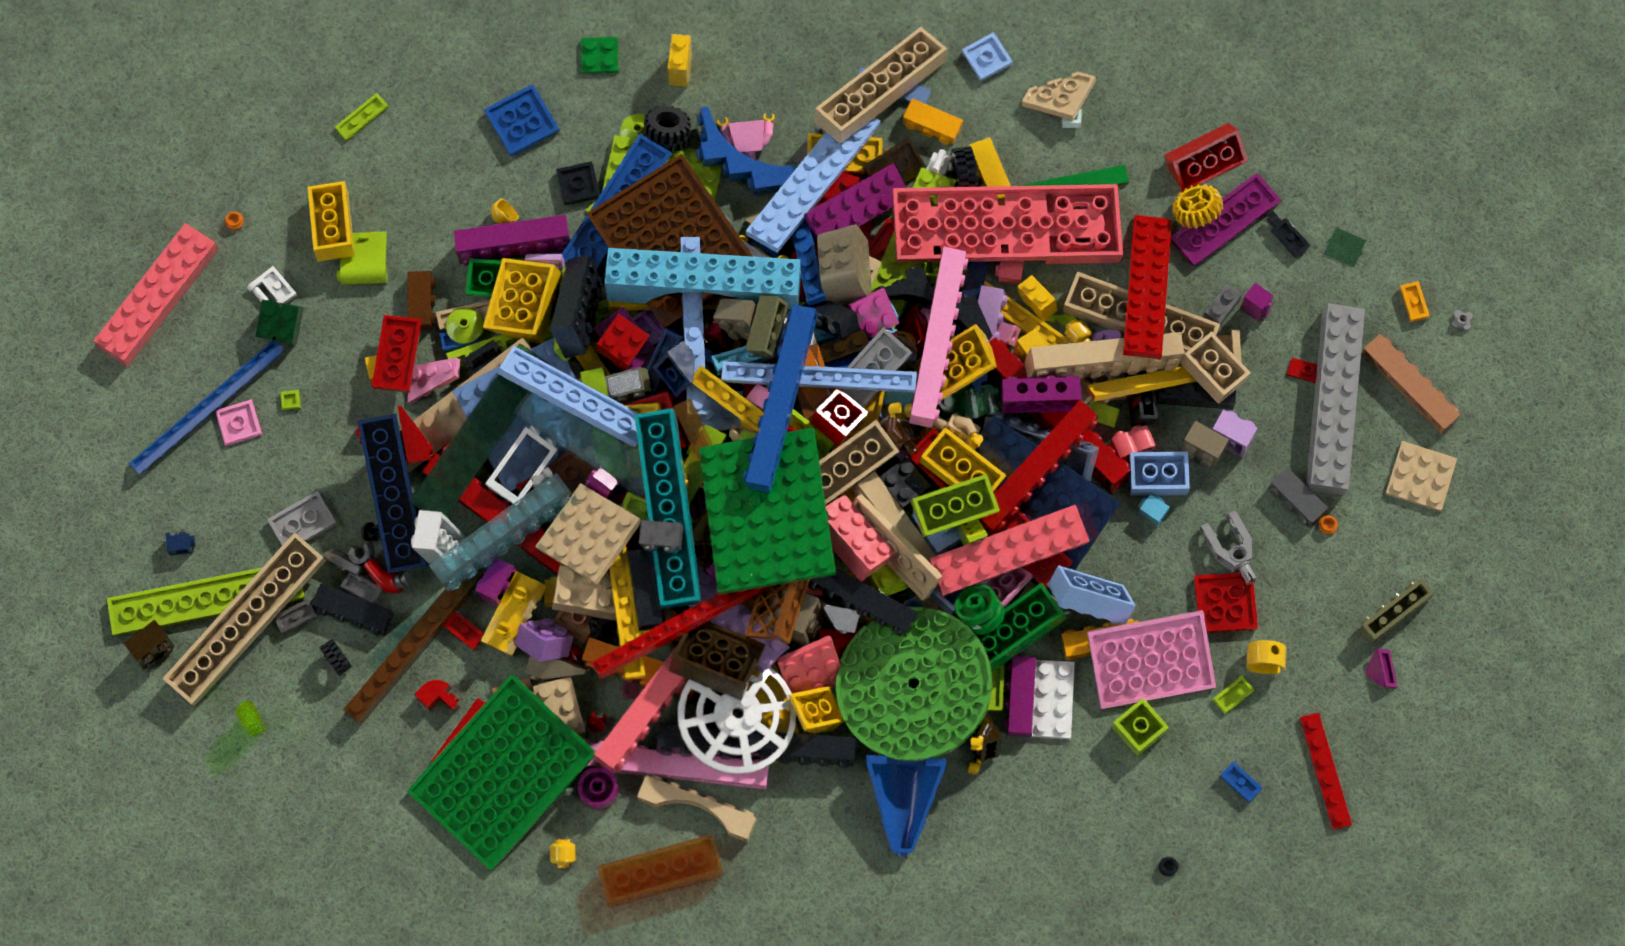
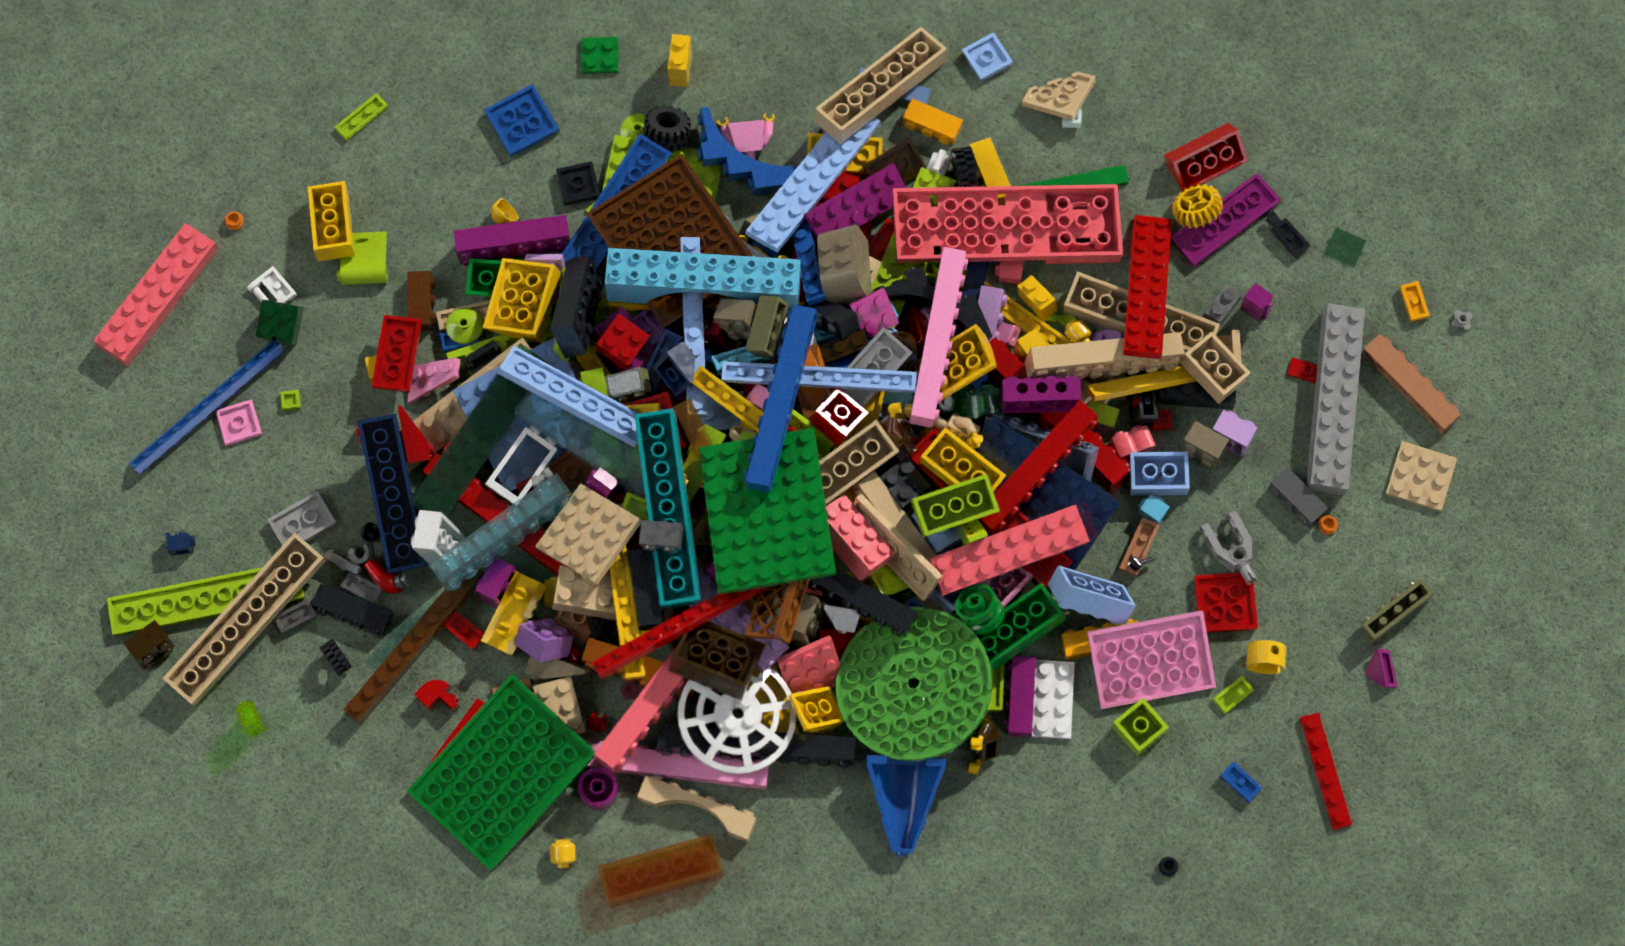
none -> nougat plate [1119,517,1160,578]
none -> black hand [1128,556,1155,571]
none -> red plate [1152,409,1172,431]

